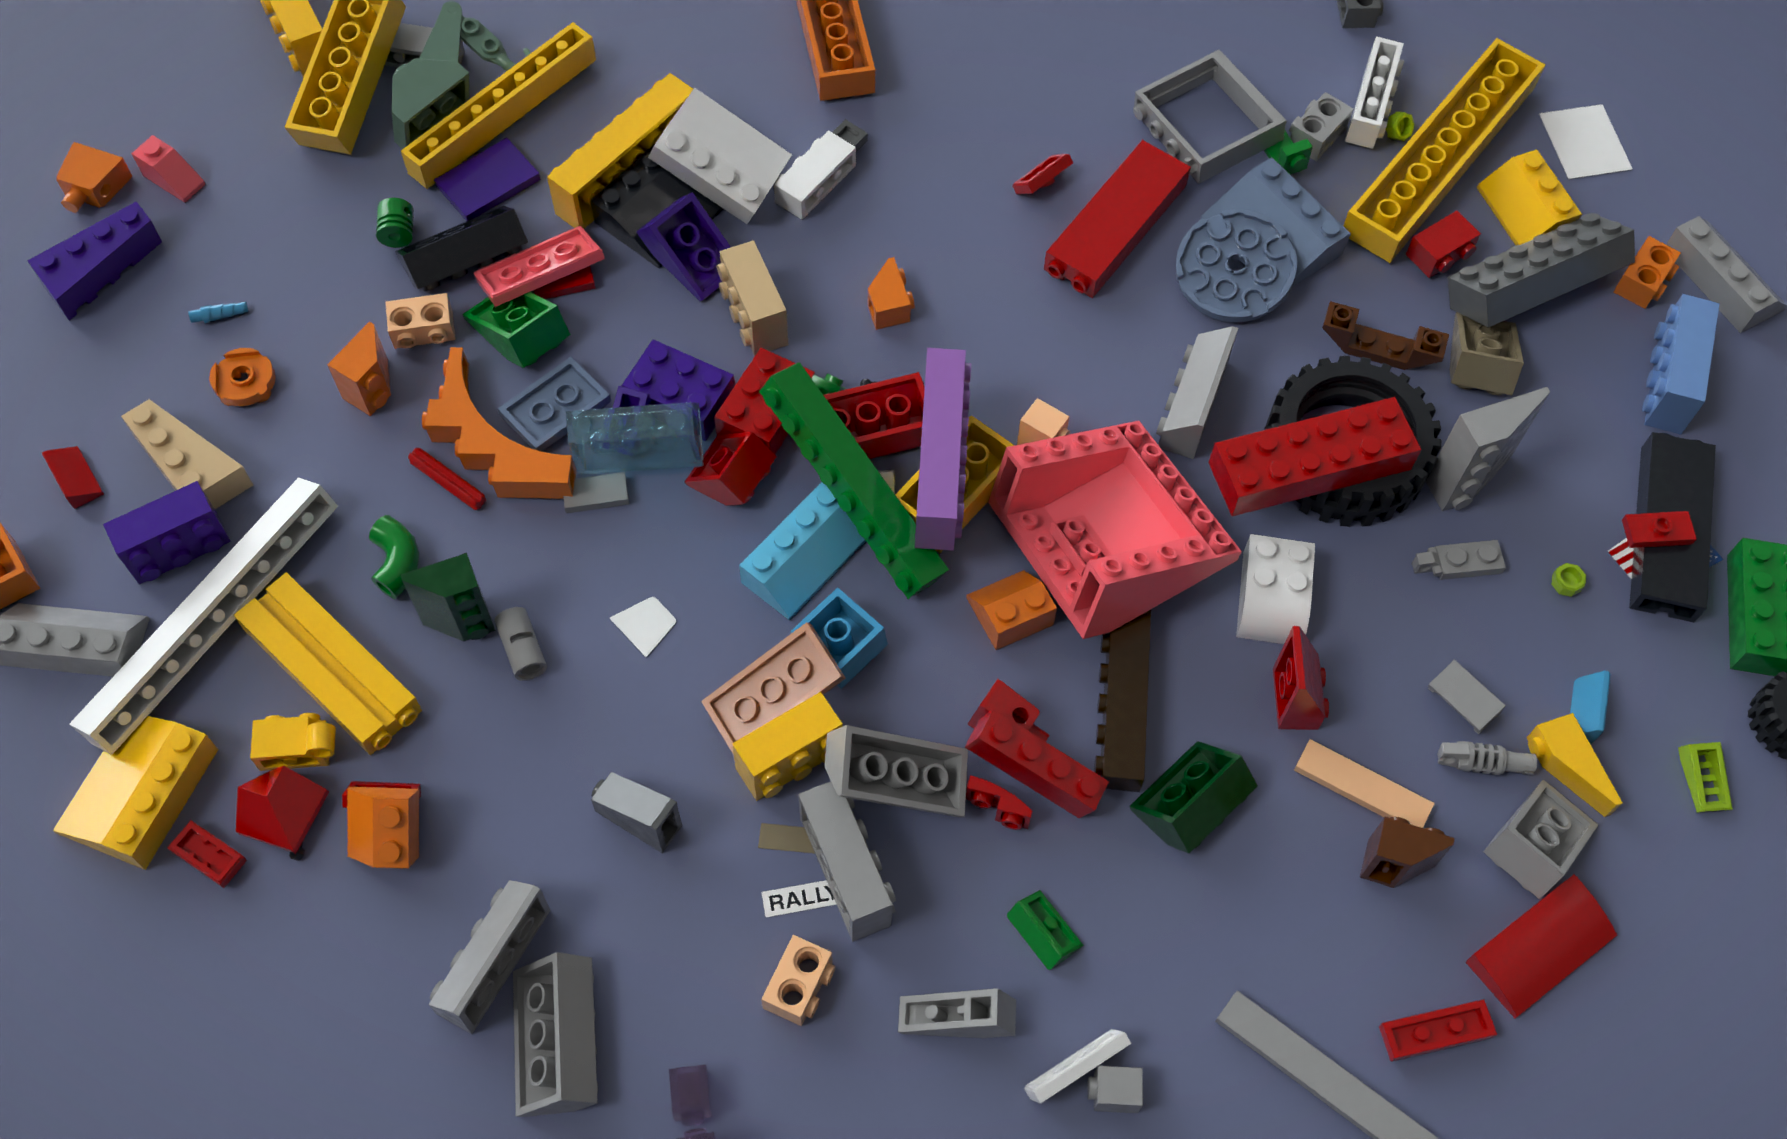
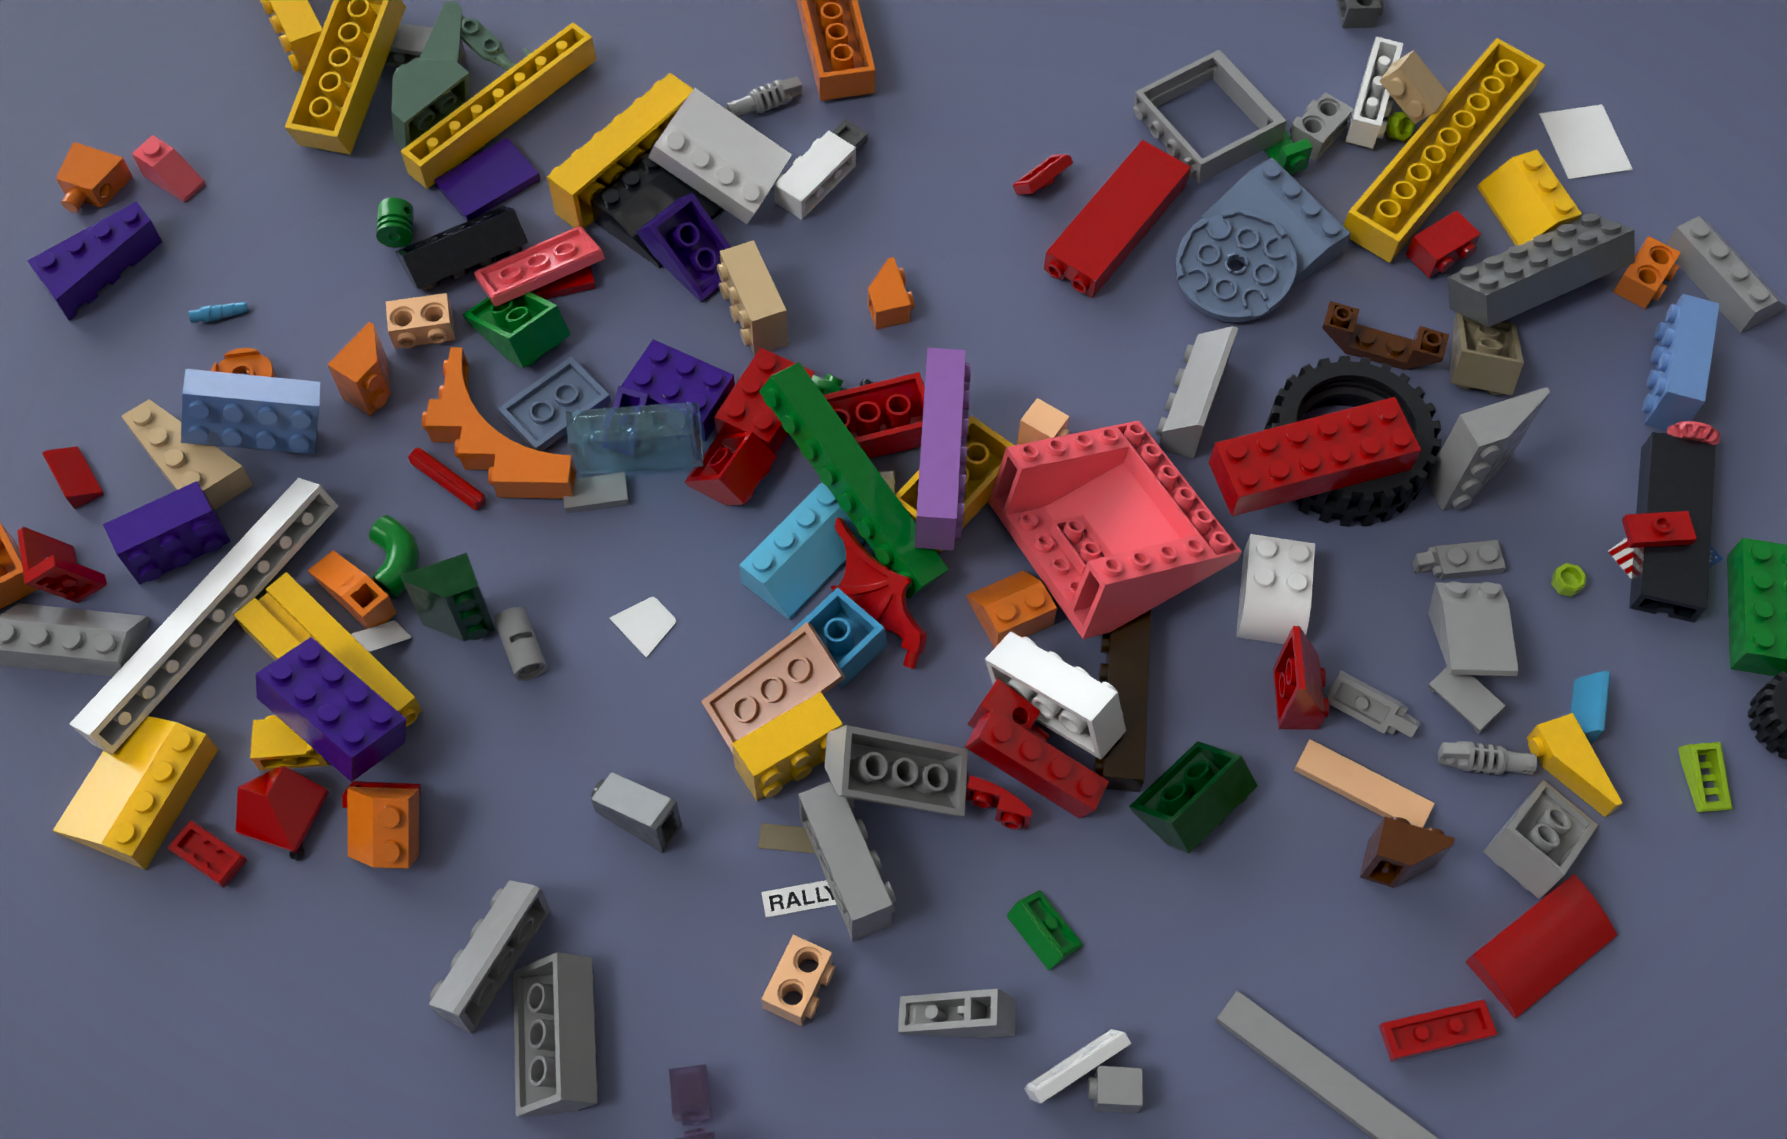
none -> red bracket [17,527,107,603]
none -> medium blue brick [181,369,321,454]
none -> dark purple brick [255,637,406,782]
none -> orange slope [308,550,397,629]
none -> white sticker [352,620,411,652]
none -> light grey hinge [726,77,802,118]
none -> red animal [831,518,927,669]
none -> white brick [985,631,1126,759]
none -> light grey hinge [1326,670,1420,738]
none -> tan brick [1379,50,1449,124]
none -> light grey slope [1428,581,1519,676]
none -> coral gear [1667,421,1721,445]

